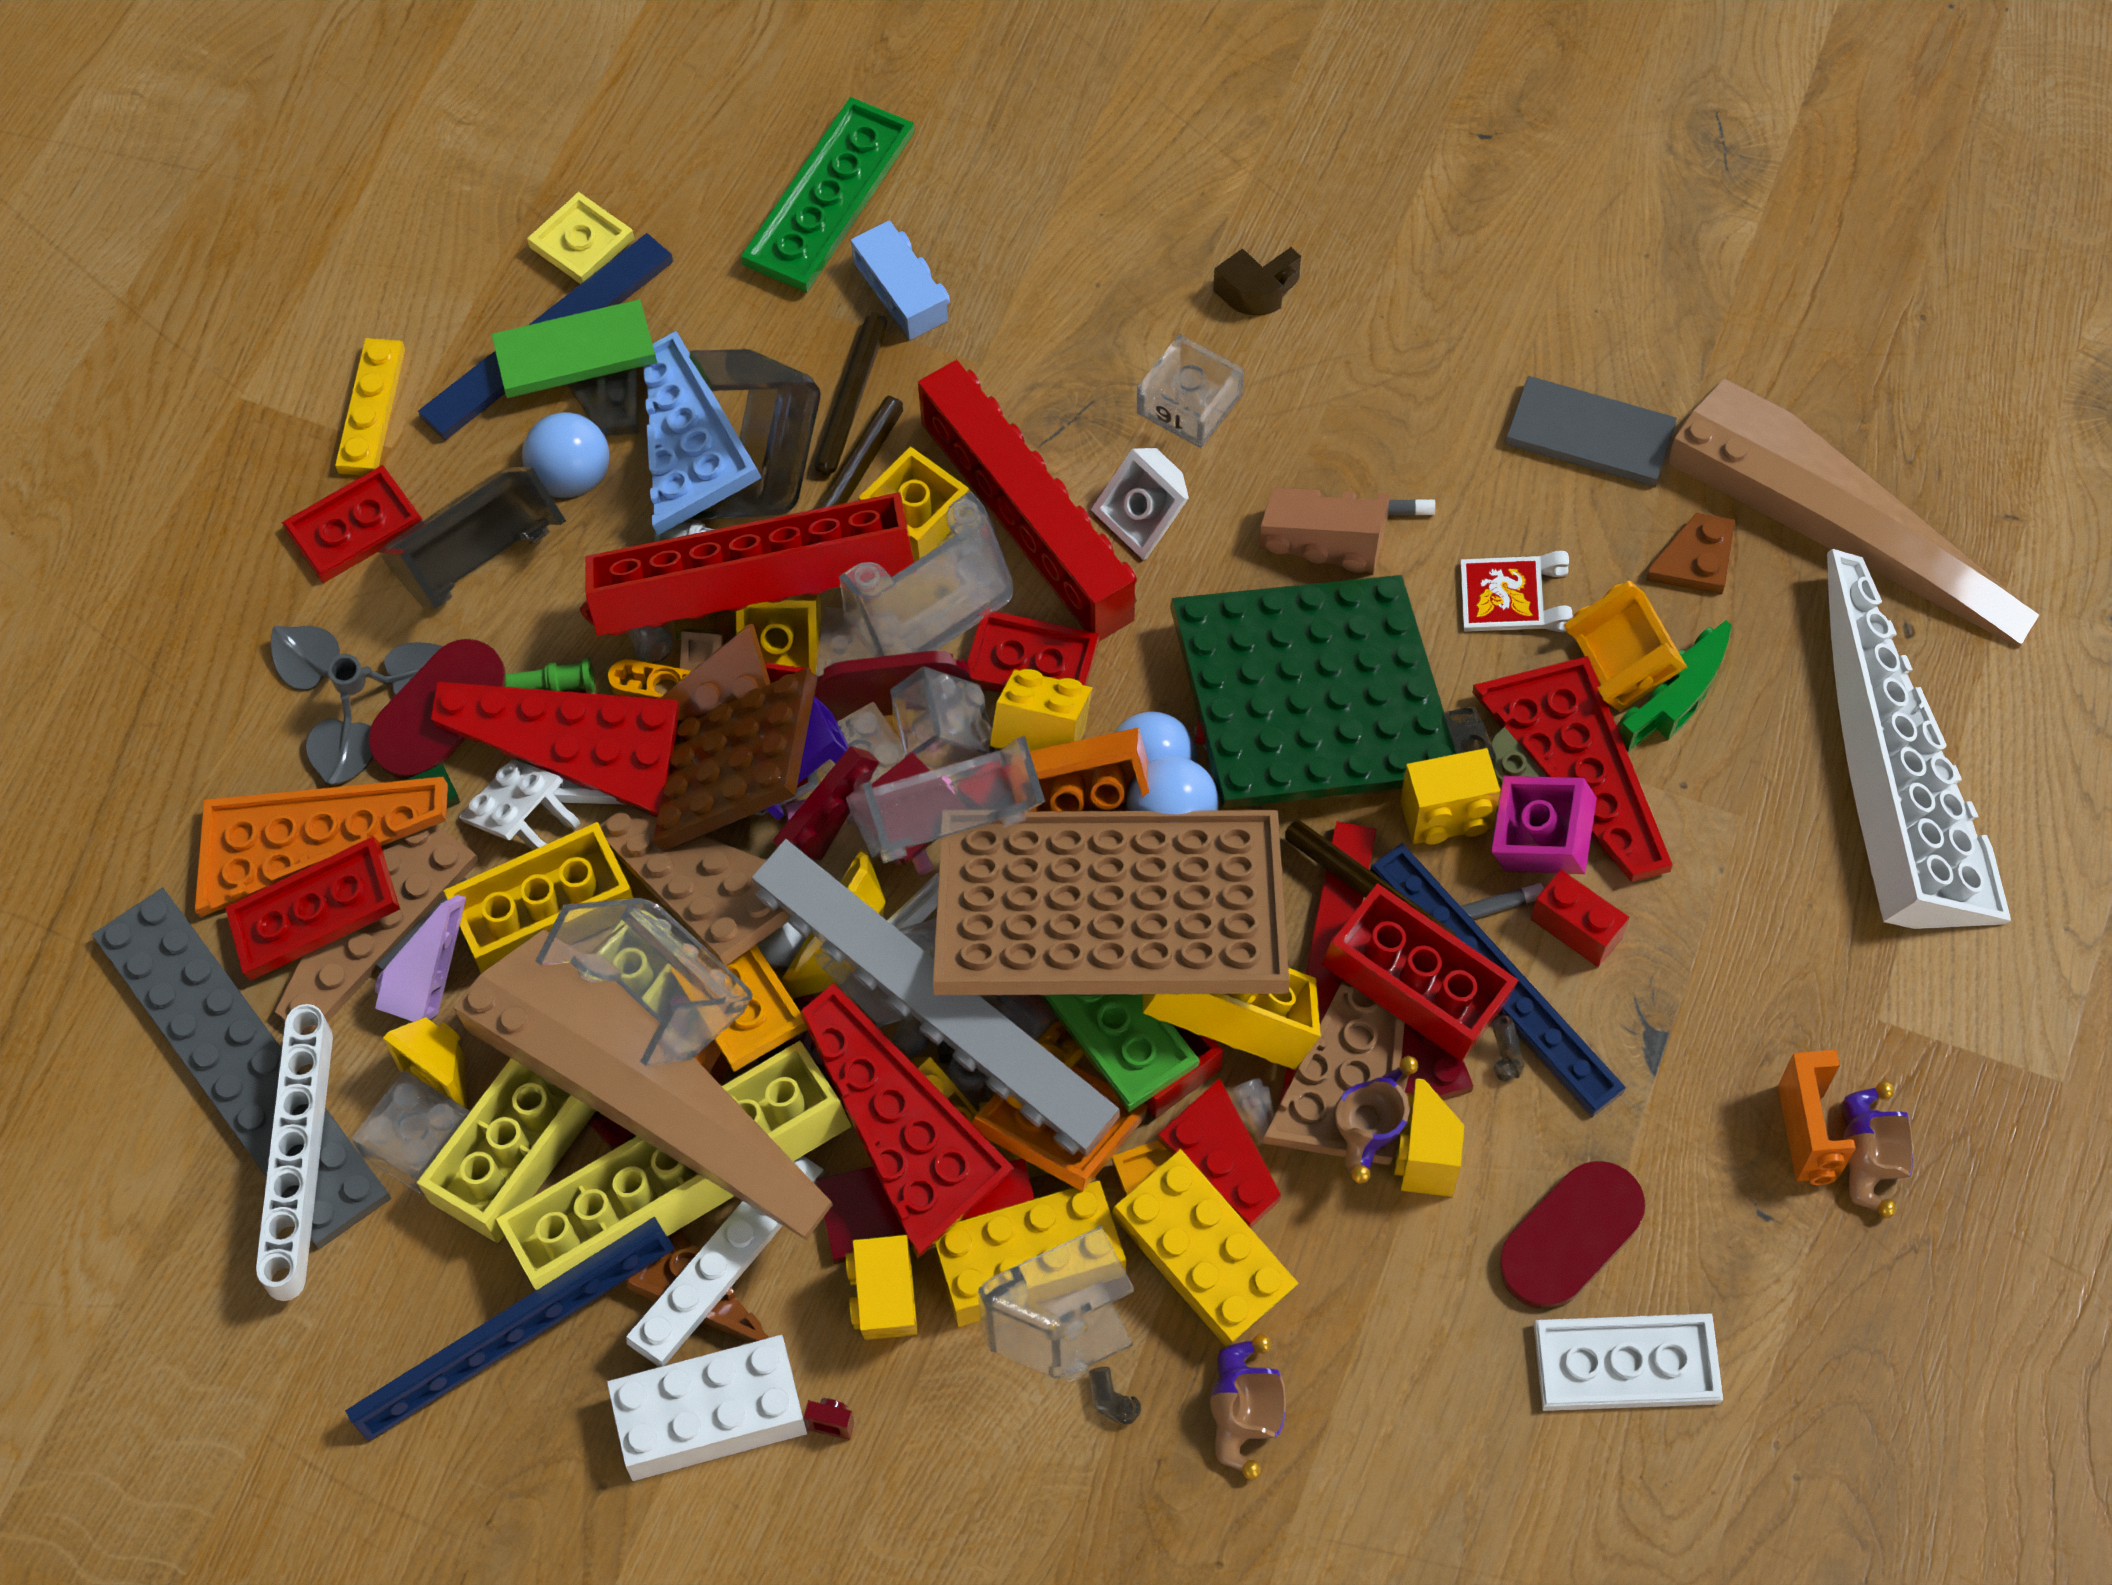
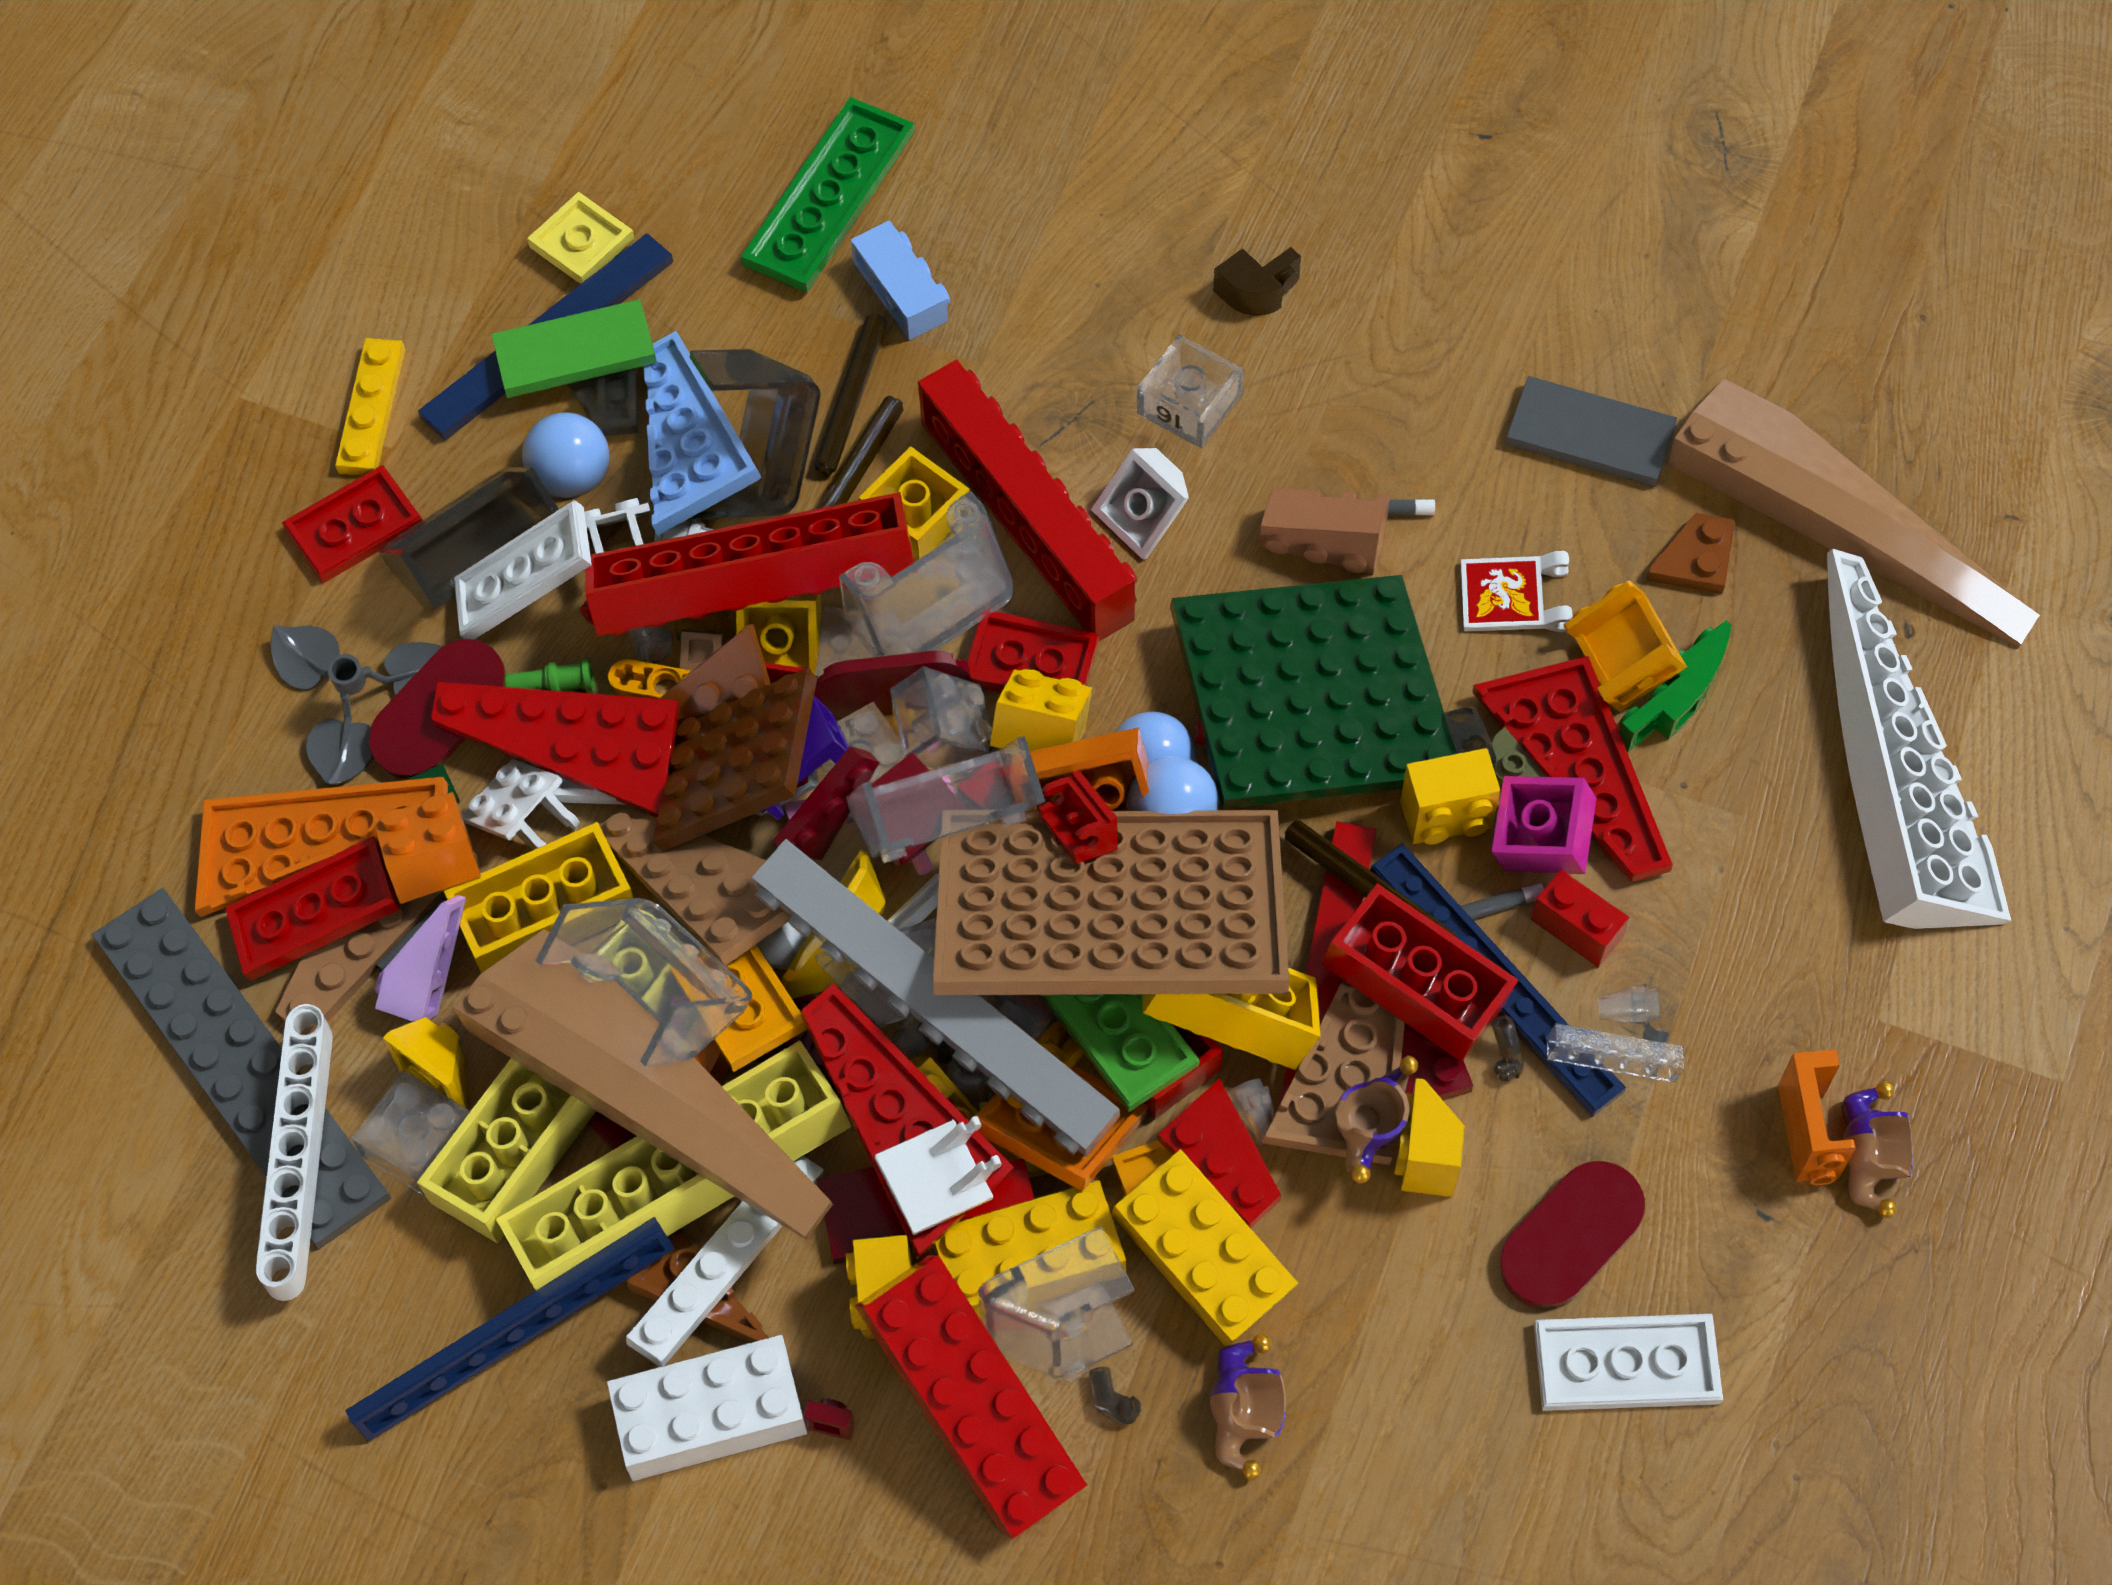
none -> orange brick [373,792,481,904]
none -> white tile [454,500,592,640]
none -> white plate [585,498,650,554]
none -> red brick [855,1255,1088,1539]
none -> white plate [874,1116,1002,1236]
none -> red hinge [1038,770,1118,864]
none -> clear piece [1547,1023,1685,1082]
none -> clear cone [1598,983,1660,1026]

